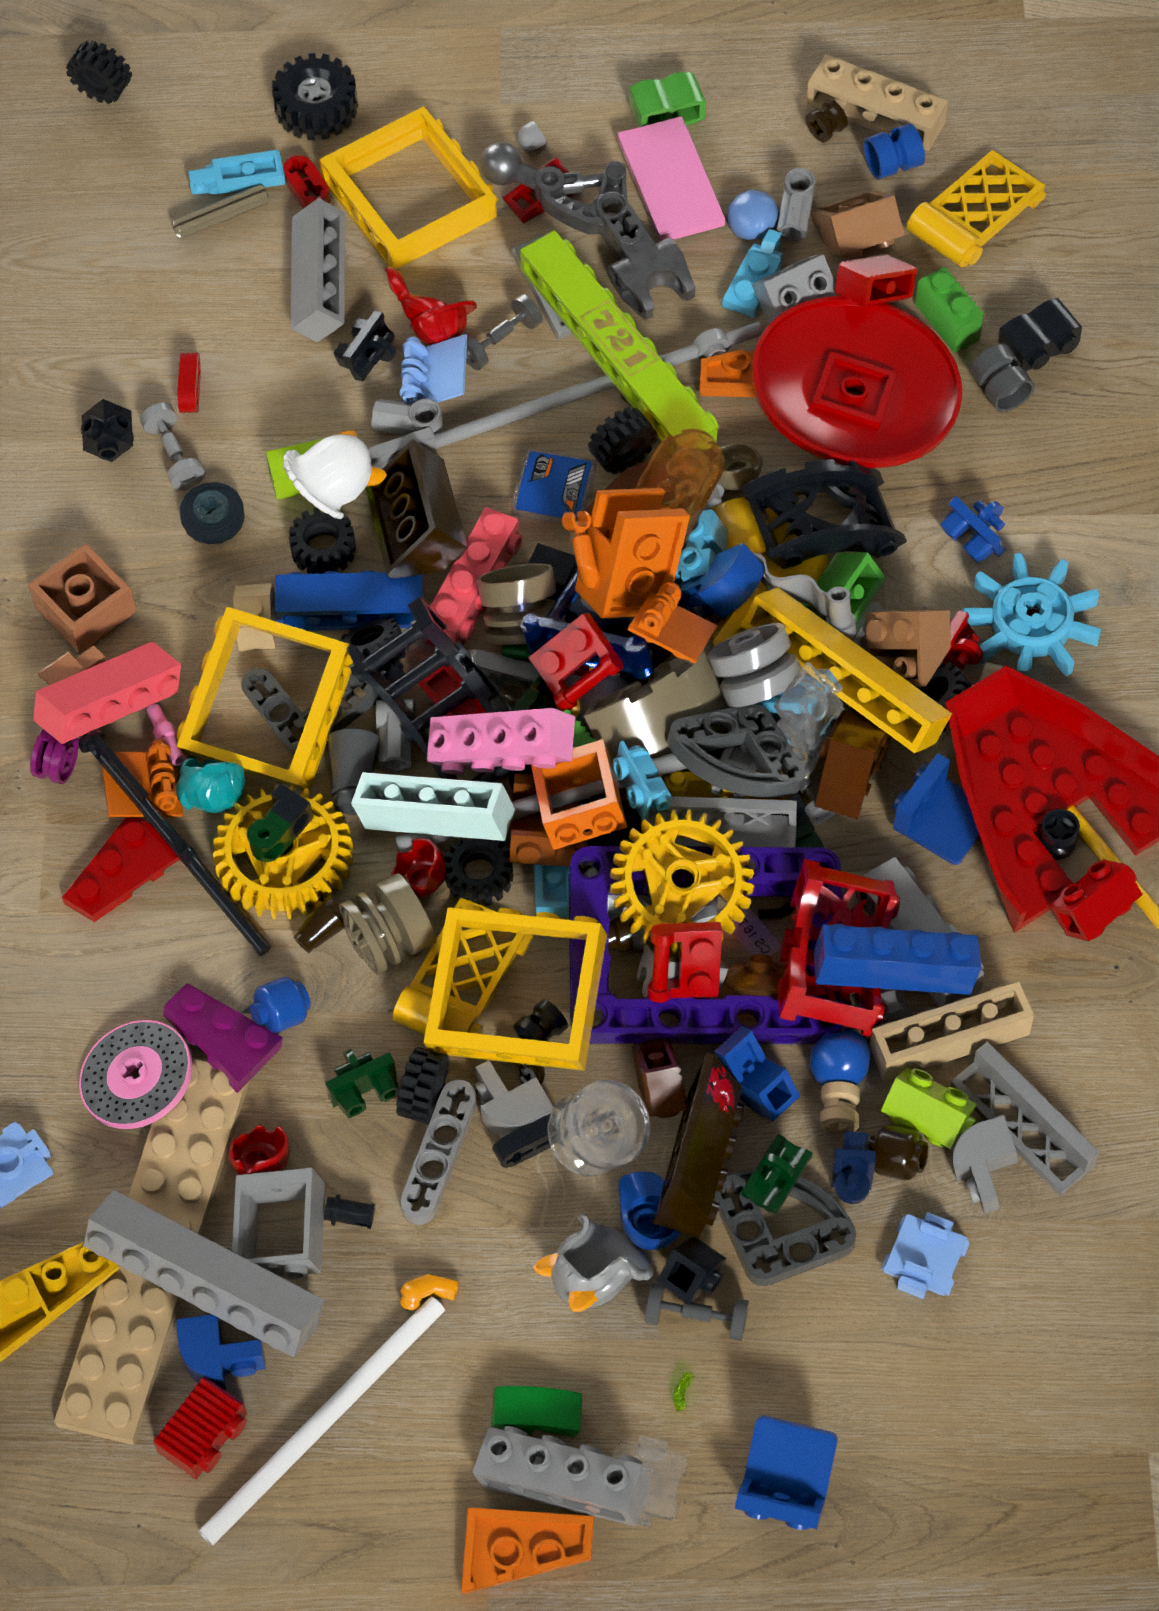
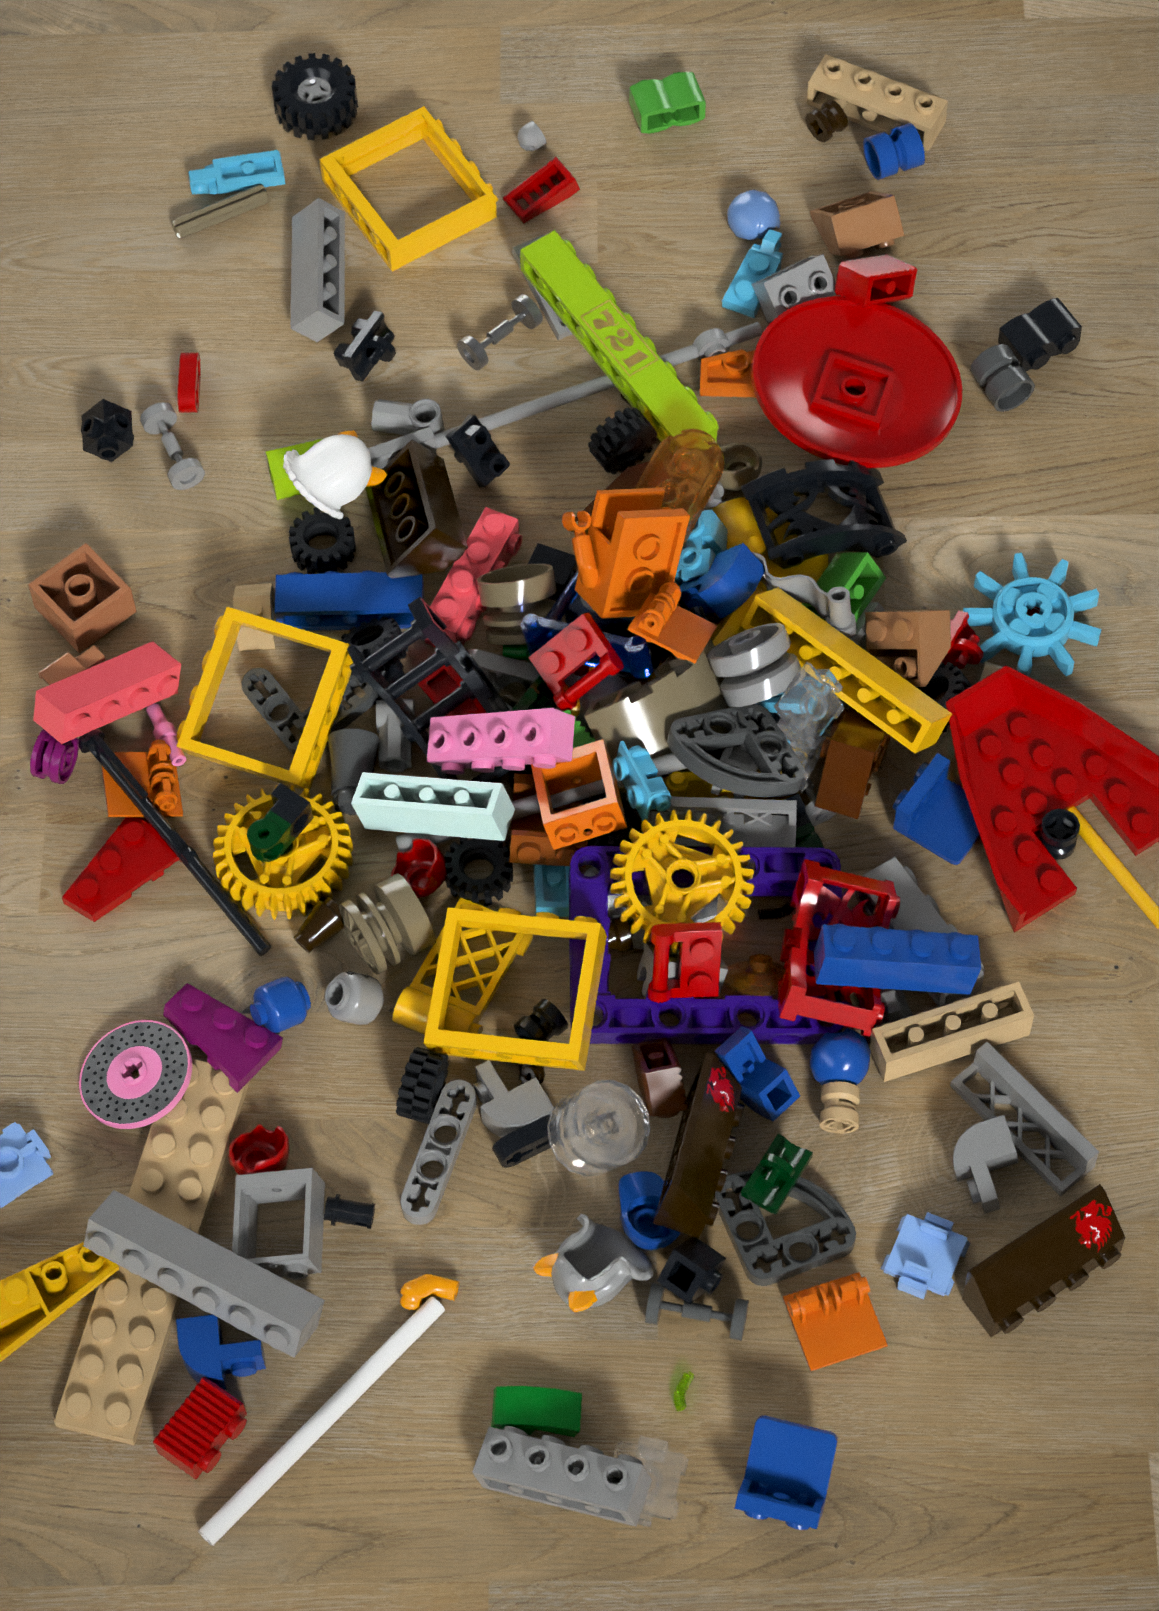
black tyre [66,40,132,104] -> none
teal hair [176,758,246,813] -> none
black wheel [180,482,245,544] -> none
red beam [283,155,330,209] -> none
dark green hips [325,1049,399,1118] -> none
red piece [384,267,477,345] -> none
light blue hinge [400,334,467,404] -> none
orange wing [461,1507,594,1595] -> none
flat silver piece [480,142,696,320] -> none
slope [511,448,598,524] -> none
bright pink tile [618,116,725,242] -> none
clear purple sticker [718,907,782,963] -> none
light grey piece [777,168,815,242] -> none
dark blue hips [831,1131,876,1204] -> none
dark brown head [867,1125,928,1181] -> none
lime brick [881,1067,977,1149] -> none
yellow piece [907,150,1047,268] -> none
bright green brick [915,267,984,353] -> none
blue hips [940,496,1006,564] -> none
red brick [1050,859,1143,941] -> none
none -> light grey head [325,971,384,1025]
none -> black hips [445,414,510,487]
none -> orange hinge [783,1272,888,1371]
none -> dark brown slope [962,1184,1125,1337]

